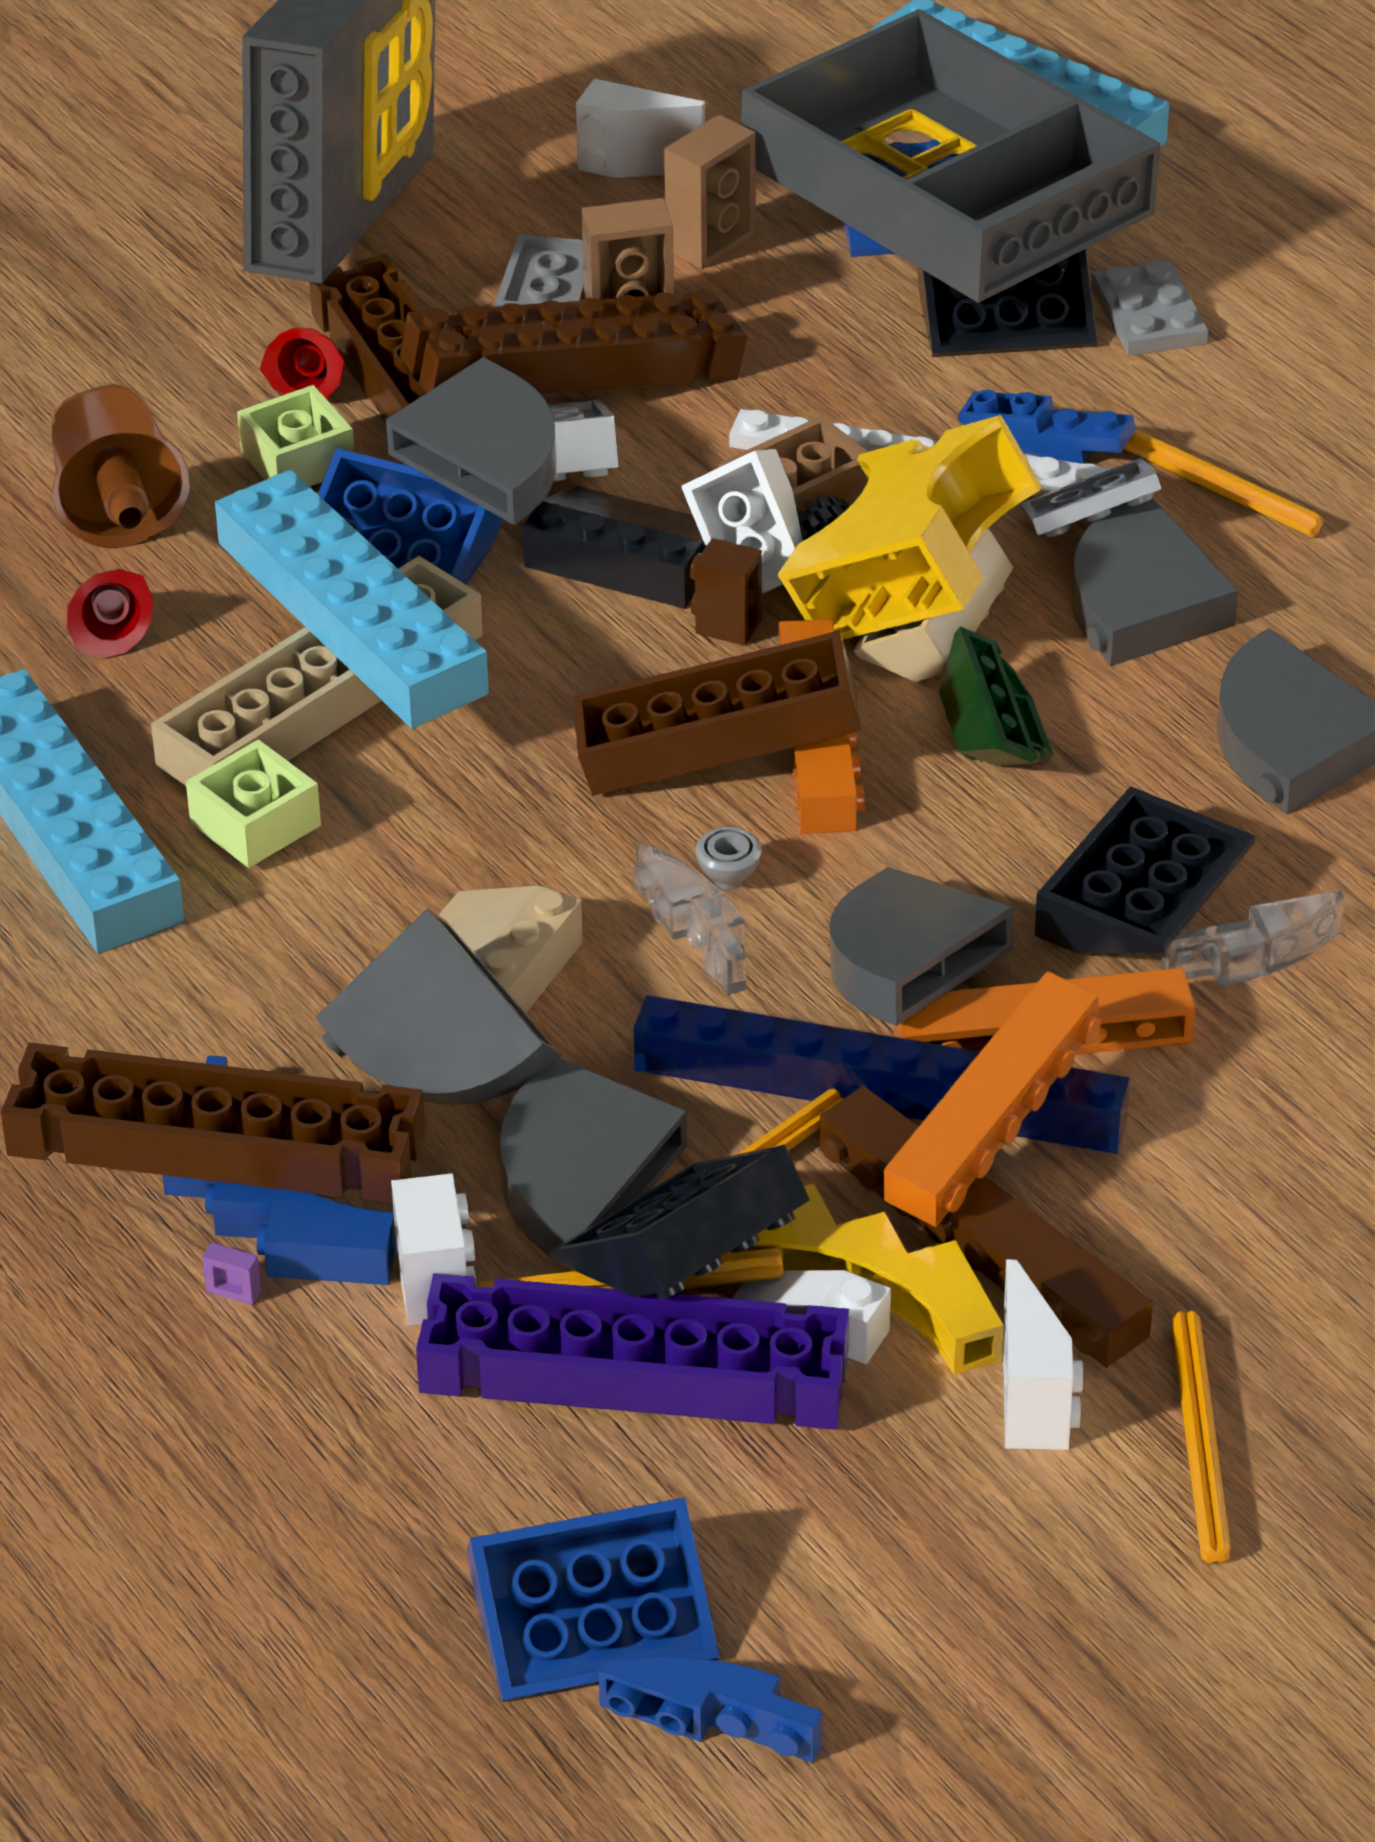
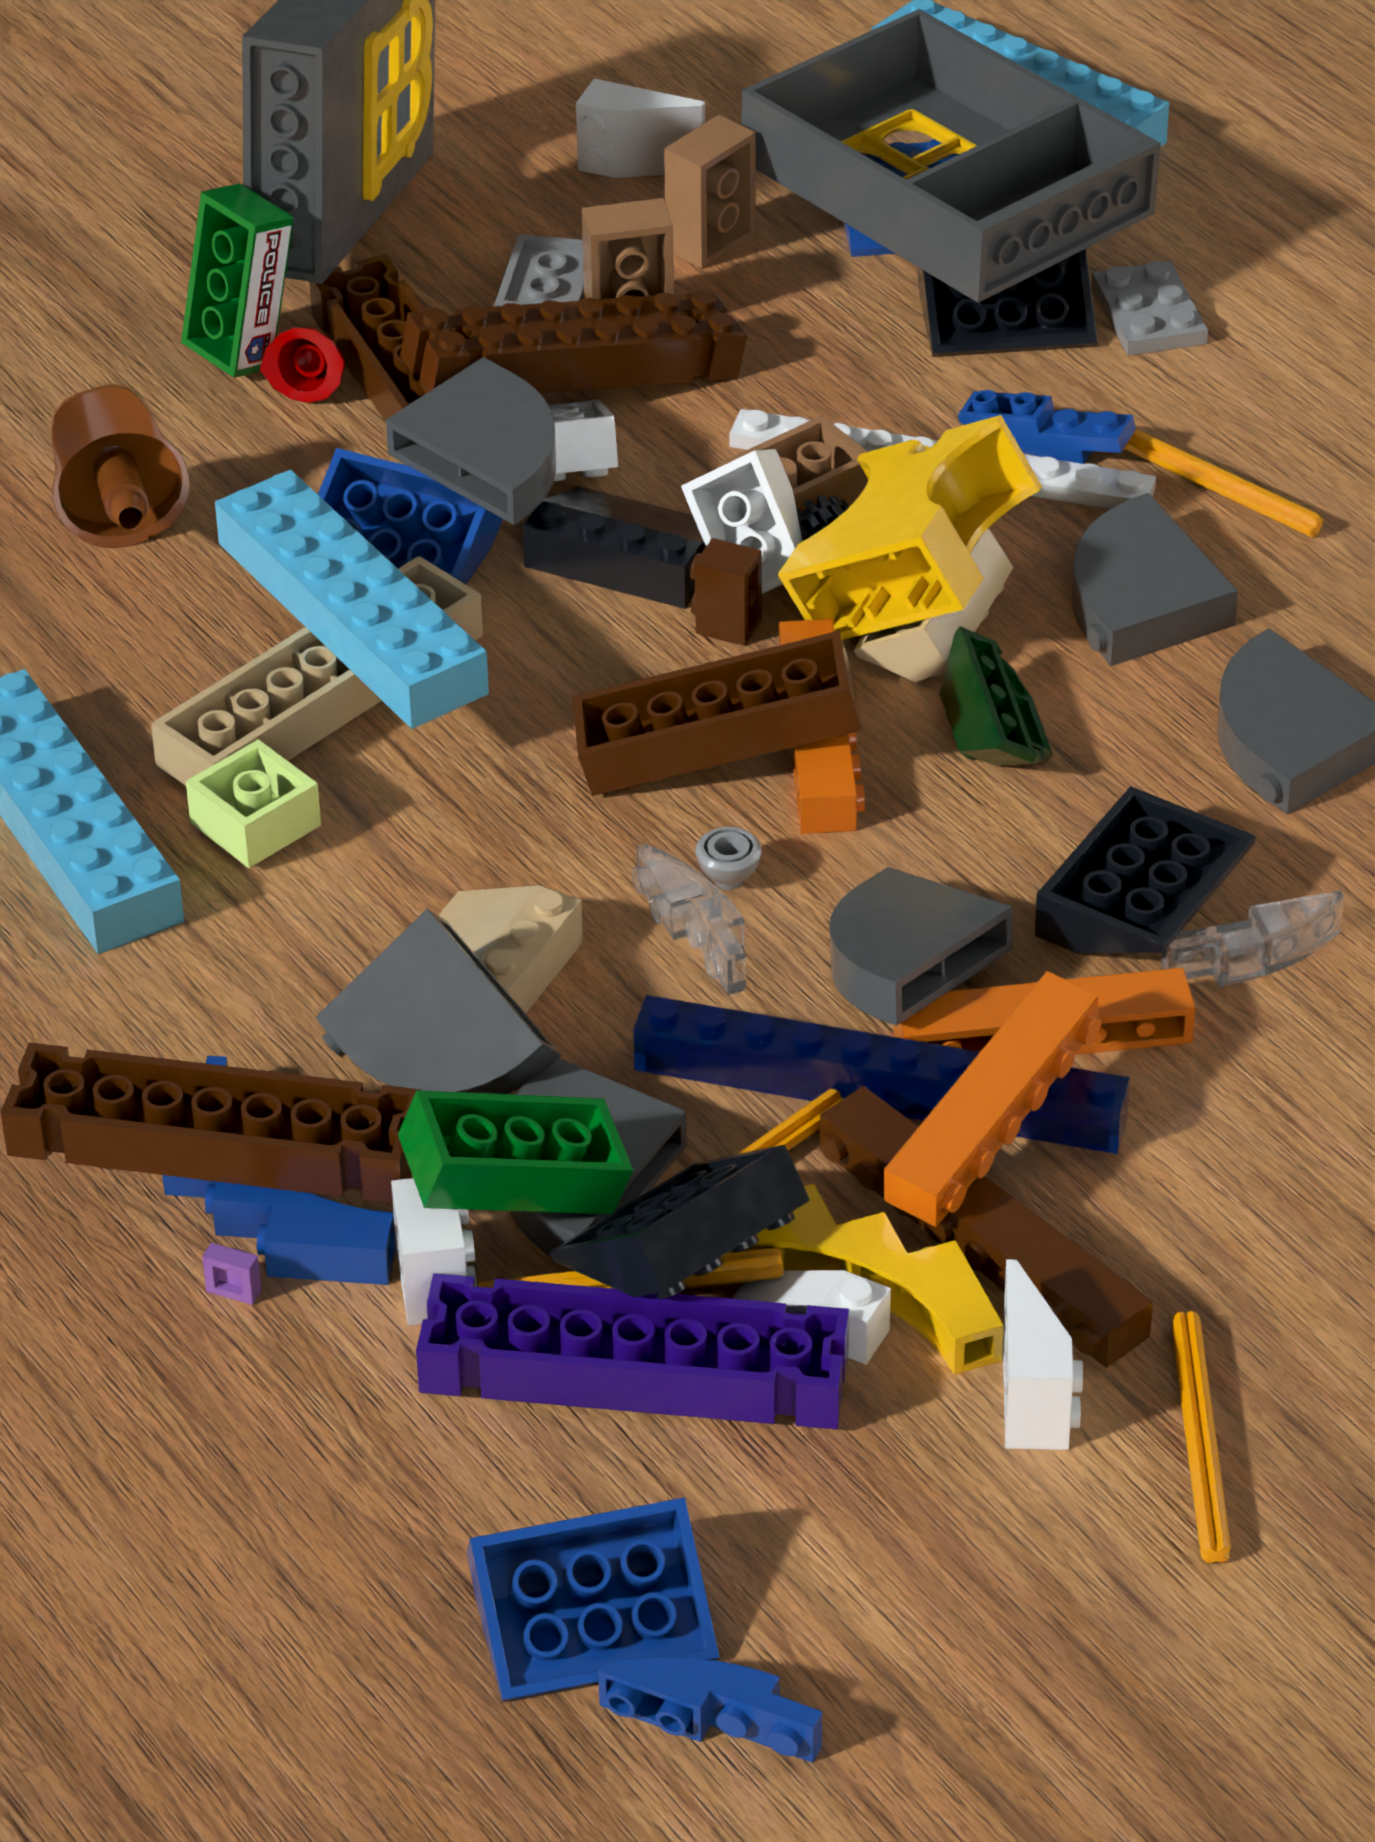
red piece [66,569,153,658] -> none
yellowish green brick [237,385,354,486] -> none
light grey plate [1020,458,1162,537] -> none
none -> green brick [181,183,294,378]
none -> green brick [398,1090,633,1214]

